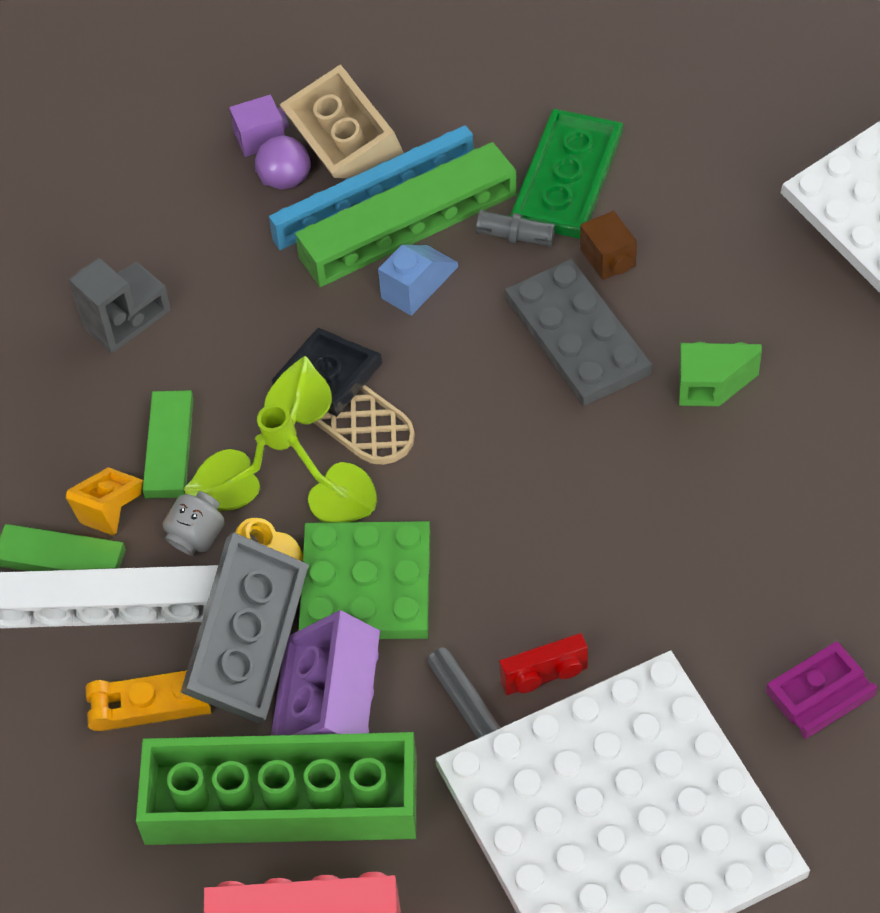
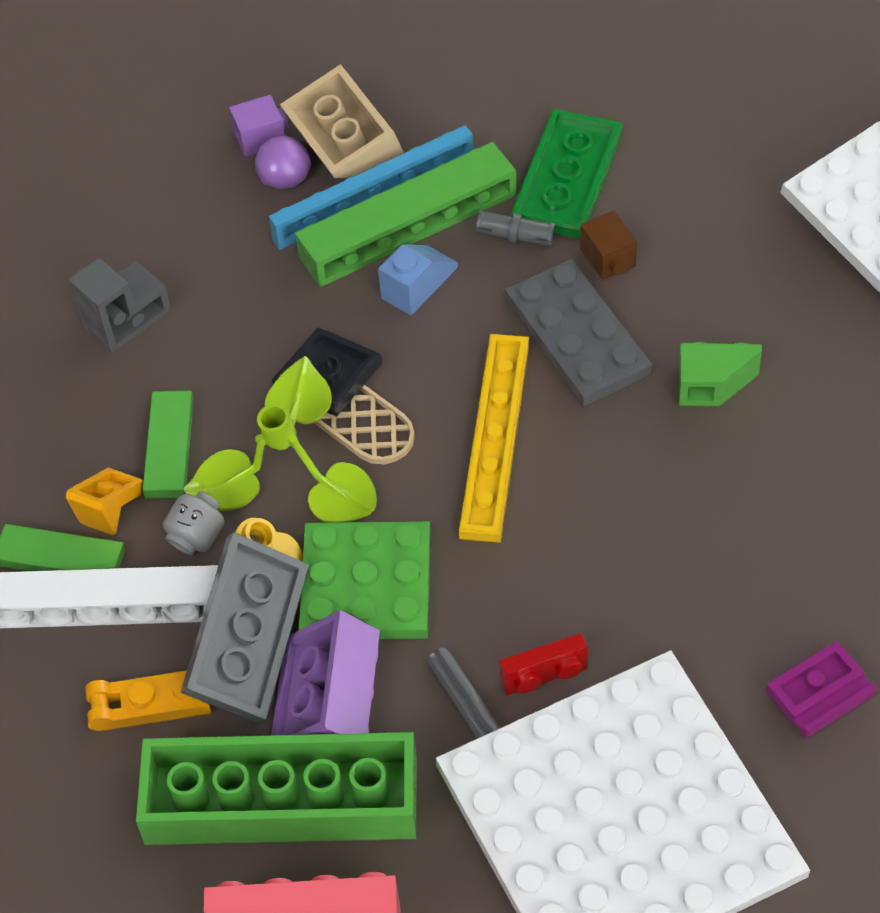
none -> yellow tile [459,334,529,543]

